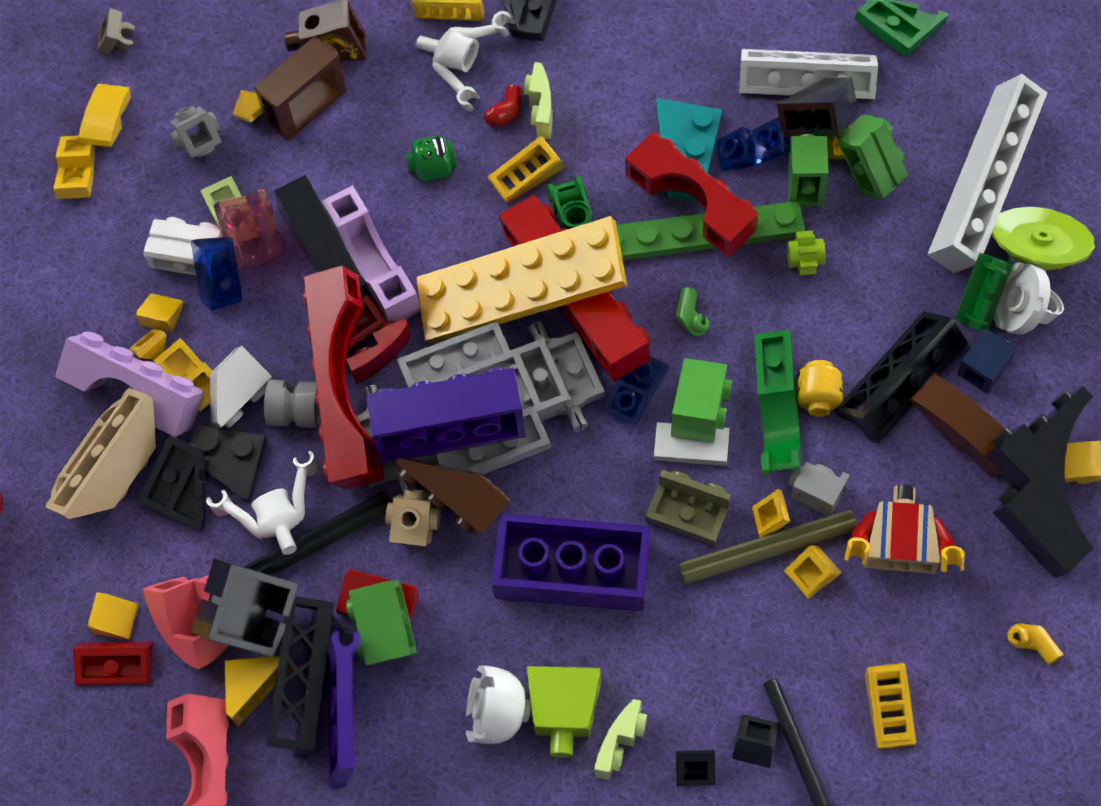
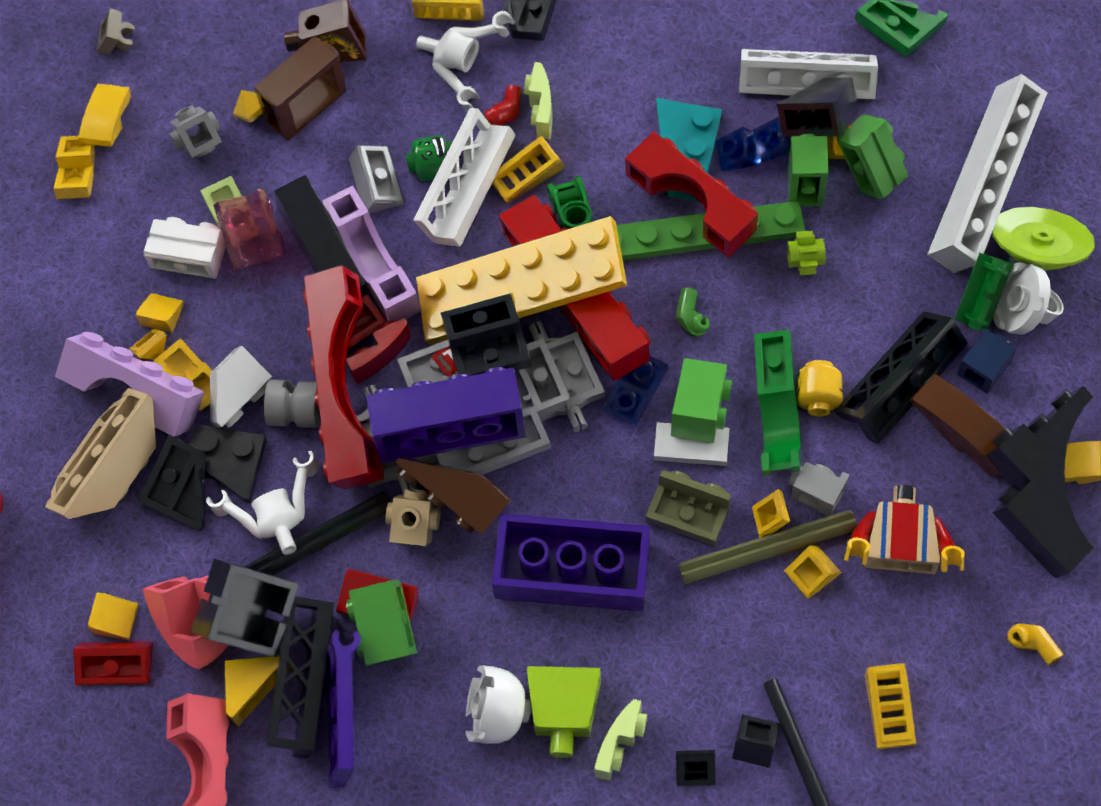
clear blue slope [191,237,243,311] -> none
none -> light grey slope [348,145,404,214]
none -> white fence [413,108,516,247]
none -> red sticker [431,347,457,376]
none -> black brick [441,293,532,376]

